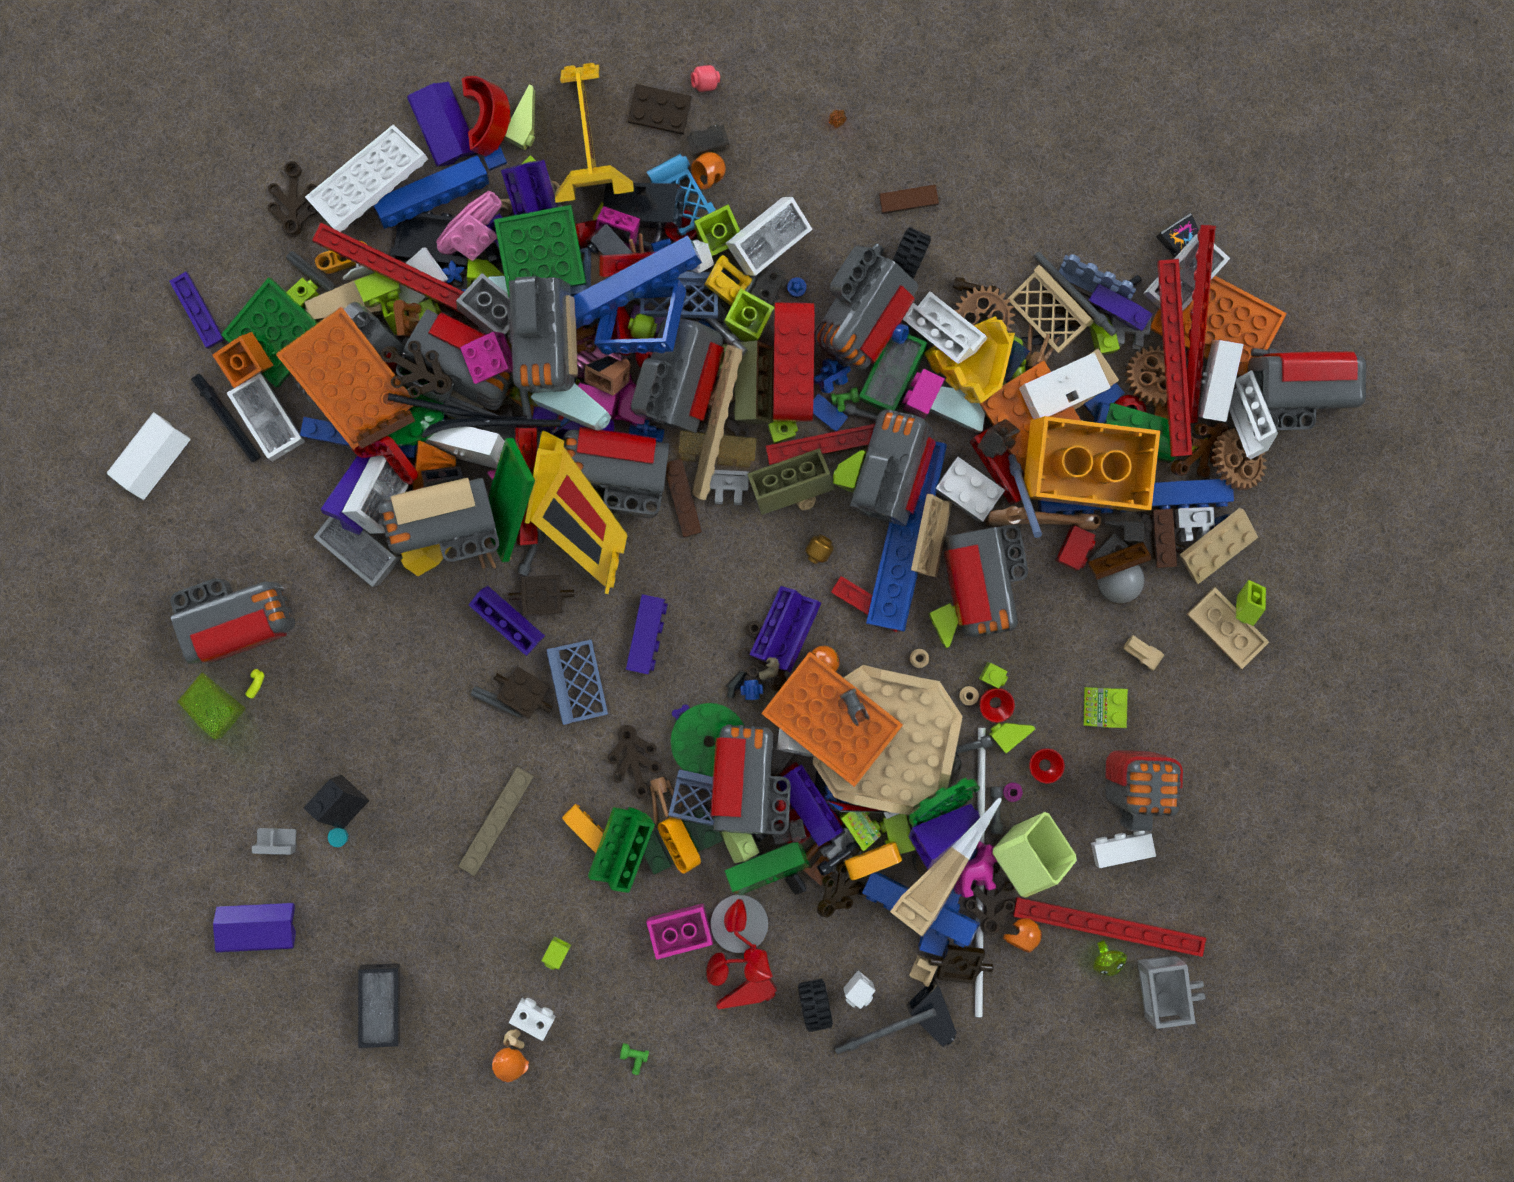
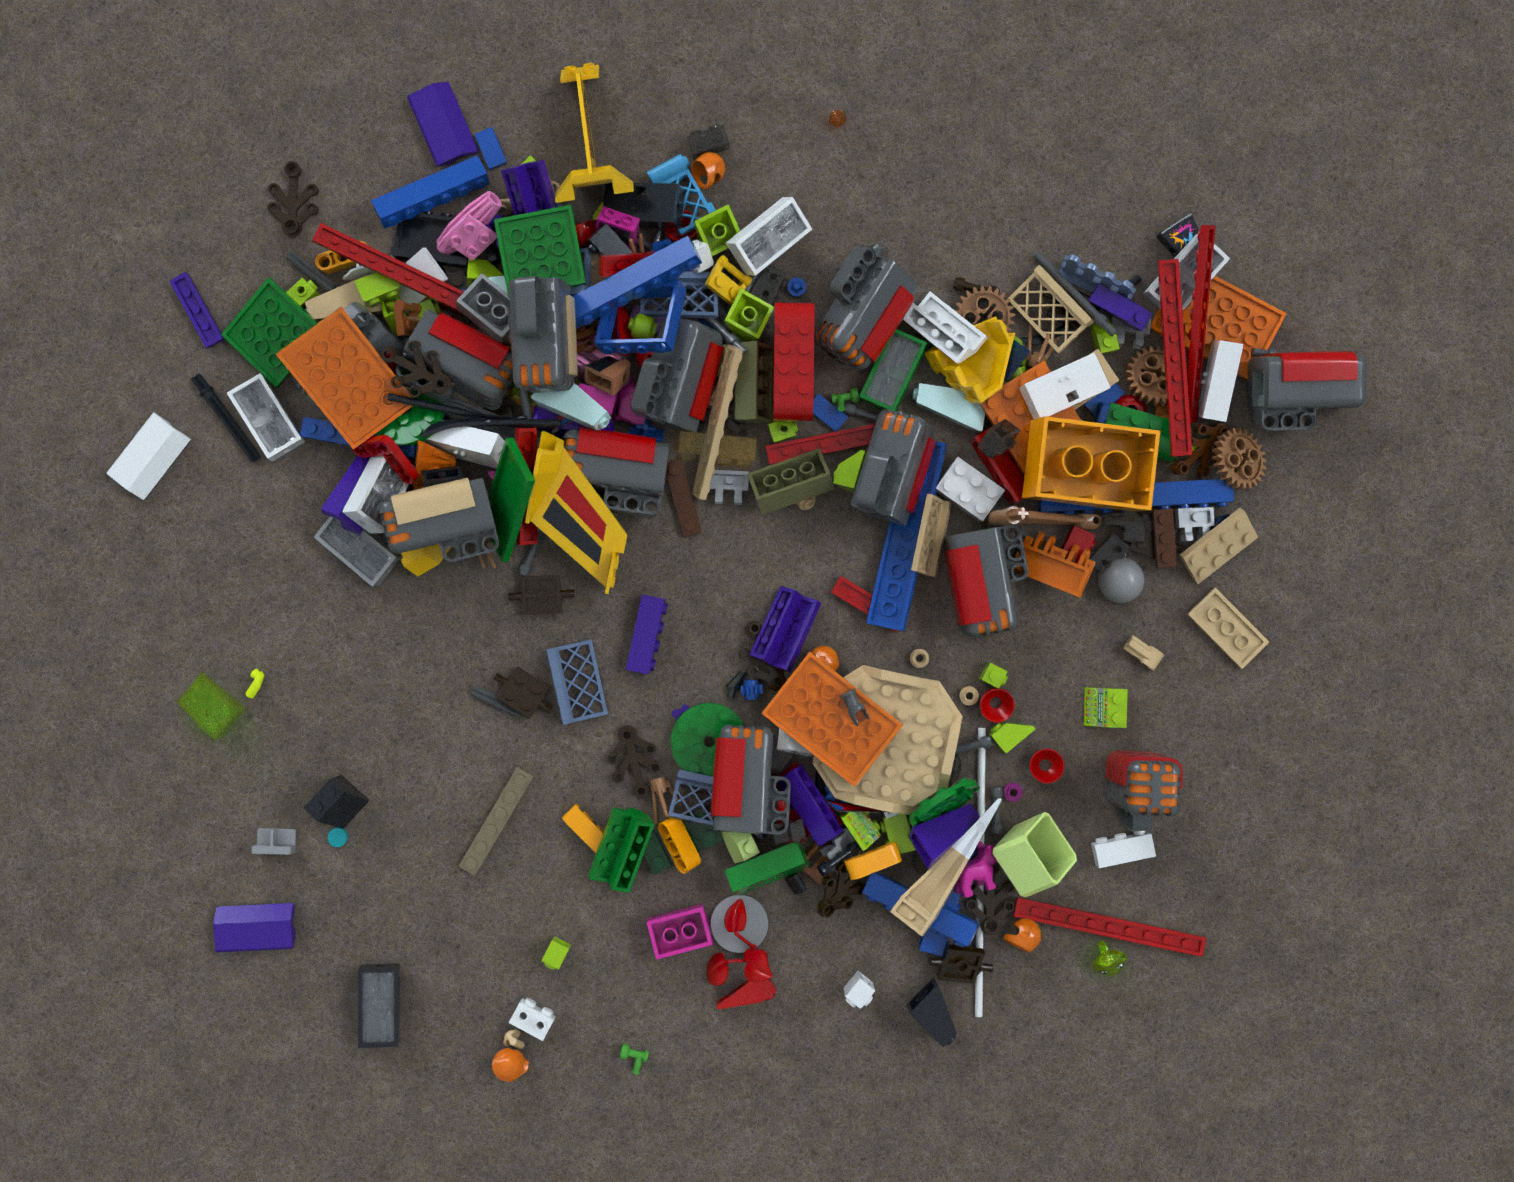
piece [170,578,295,664] -> none
orange brick [212,332,274,388] -> none
white plate [305,125,428,232] -> none
reddish brown plate [357,409,415,448] -> none
blue plant [442,260,465,283] -> none
dark pink bracket [460,331,513,384] -> none
red brick [462,76,511,156] -> none
dark purple brick [468,586,545,656] -> none
yellowish green slope [504,84,535,150] -> none
dark brown plate [628,84,692,135] -> none
coral head [691,65,720,92] -> none
dark tan arm [759,657,779,681] -> none
black tyre [798,978,833,1032] -> none
pearl gold head [805,534,834,564] -> none
blue hips [814,358,851,393] -> none
flat silver bar [835,1008,936,1054] -> none
reddish brown tile [879,184,939,214] -> none
blue tile [892,323,909,344] -> none
black tyre [893,227,931,279] -> none
dark pink brick [902,369,945,419] -> none
tan panel [910,955,938,987] -> none
lime slope [928,603,958,648] -> none
sand blue bar [1008,454,1042,538] -> none
reddish brown plate [1088,542,1151,580] -> none
light grey piece [1137,955,1206,1029] -> none
white slope [1229,370,1278,459] -> none
lime brick [1236,580,1266,626] -> none
none -> orange hinge [1014,531,1096,598]

